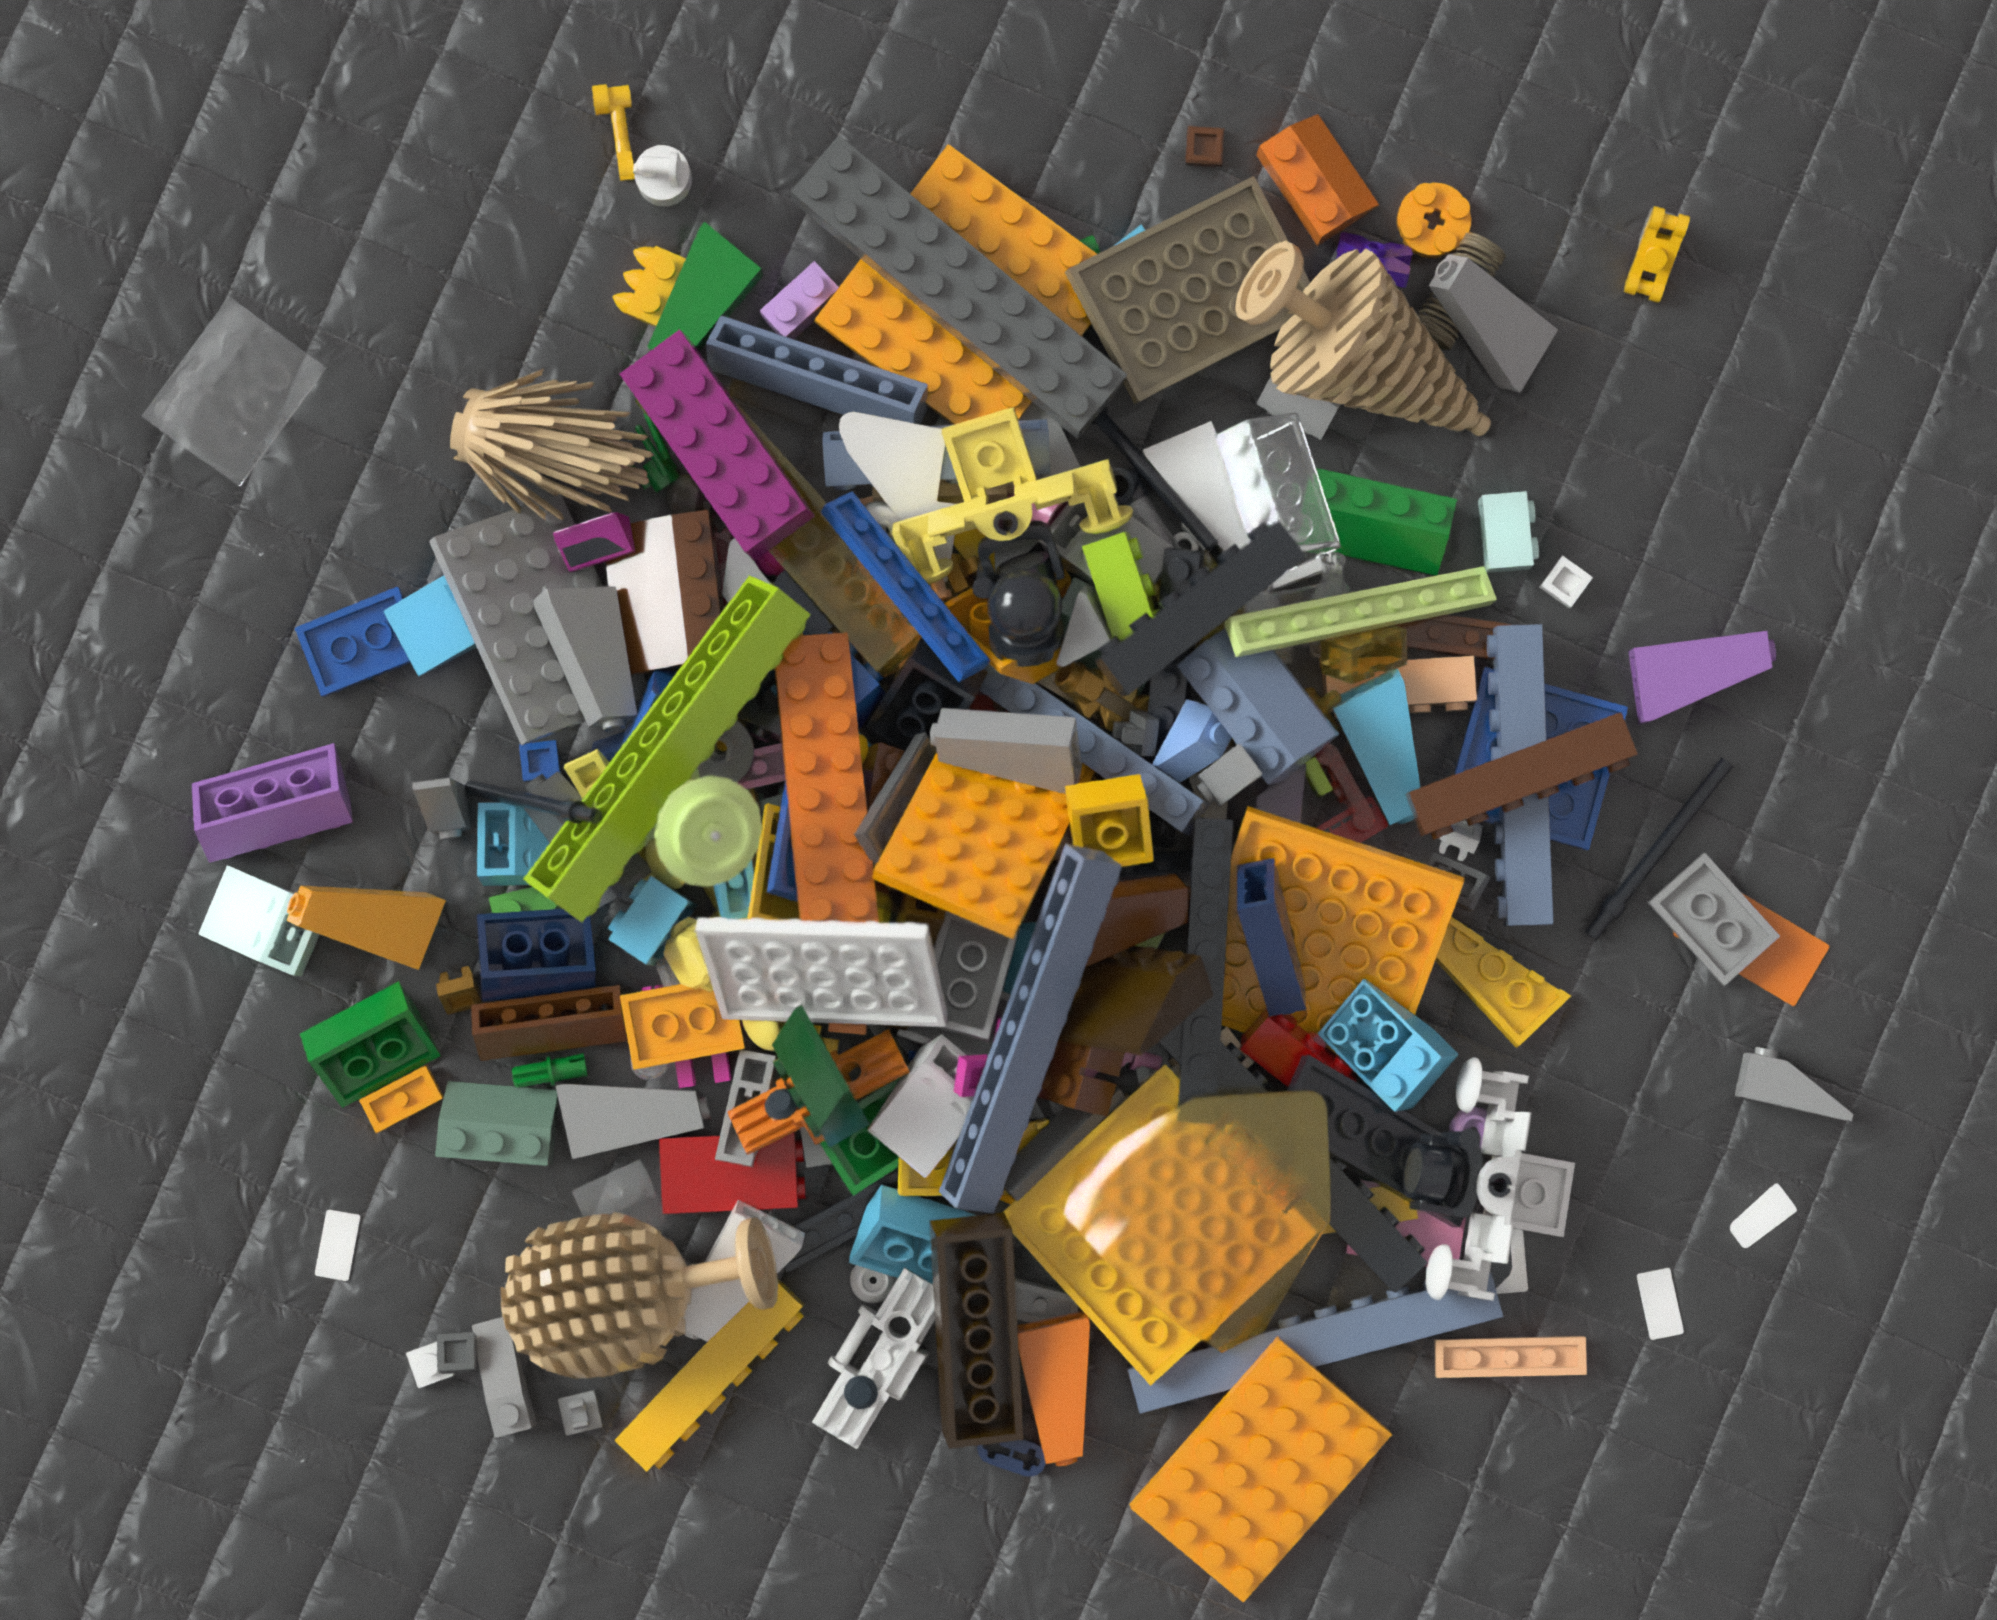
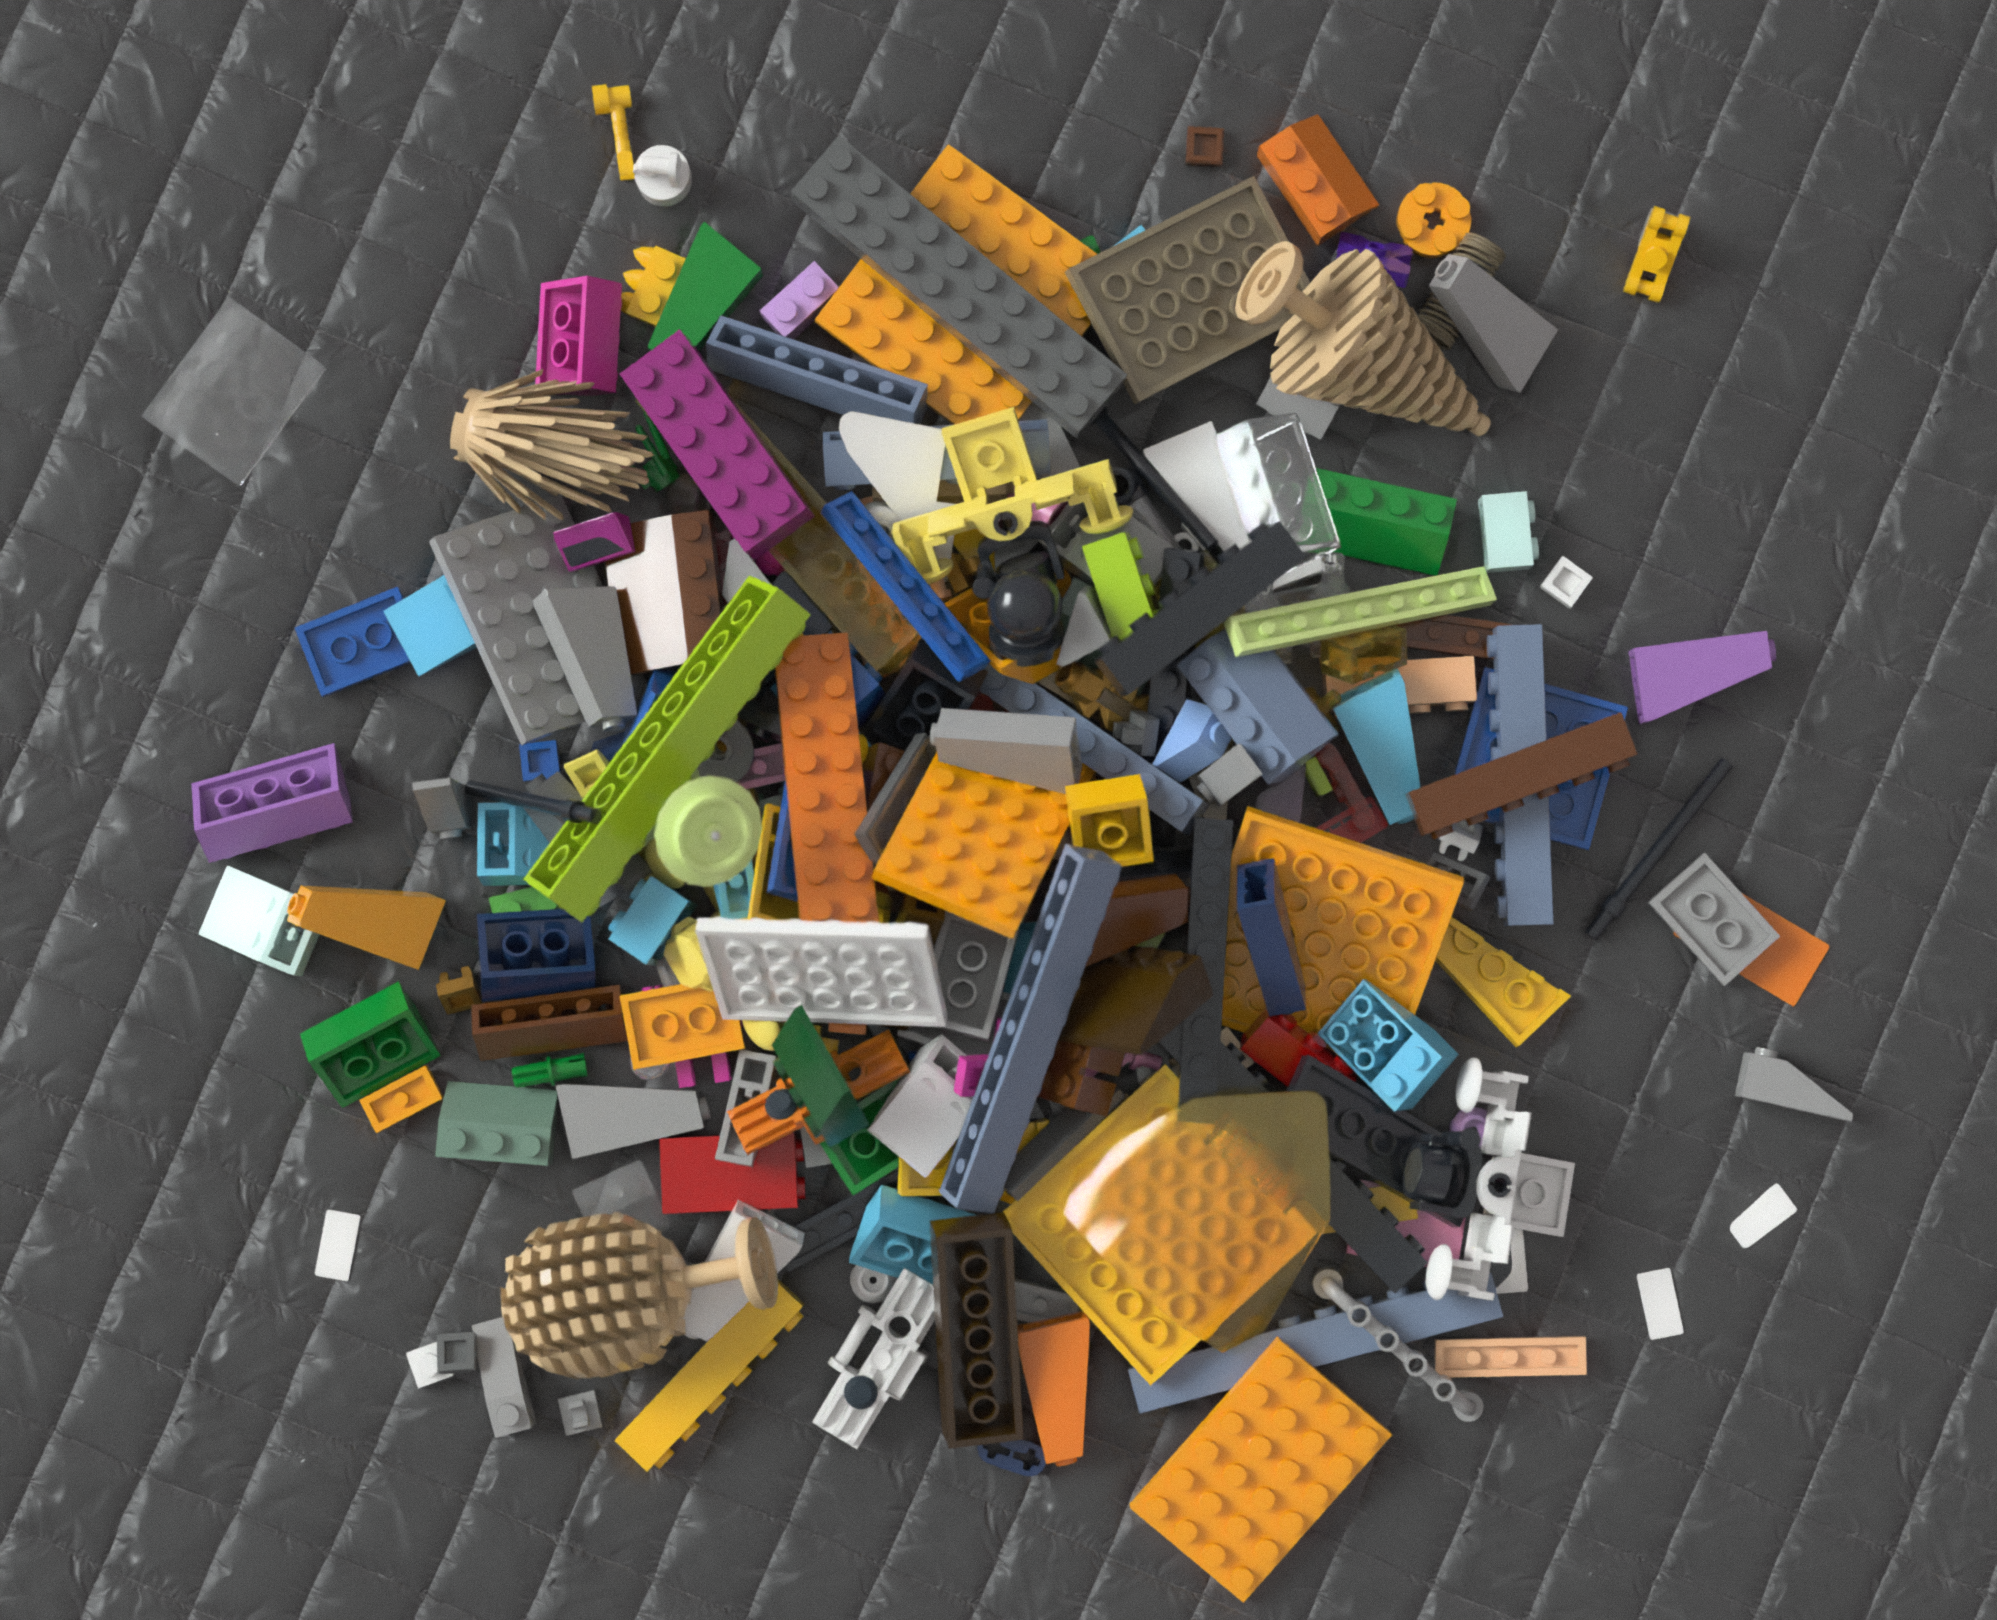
none -> dark pink slope [535,275,622,396]
none -> light grey bar [1312,1267,1483,1422]

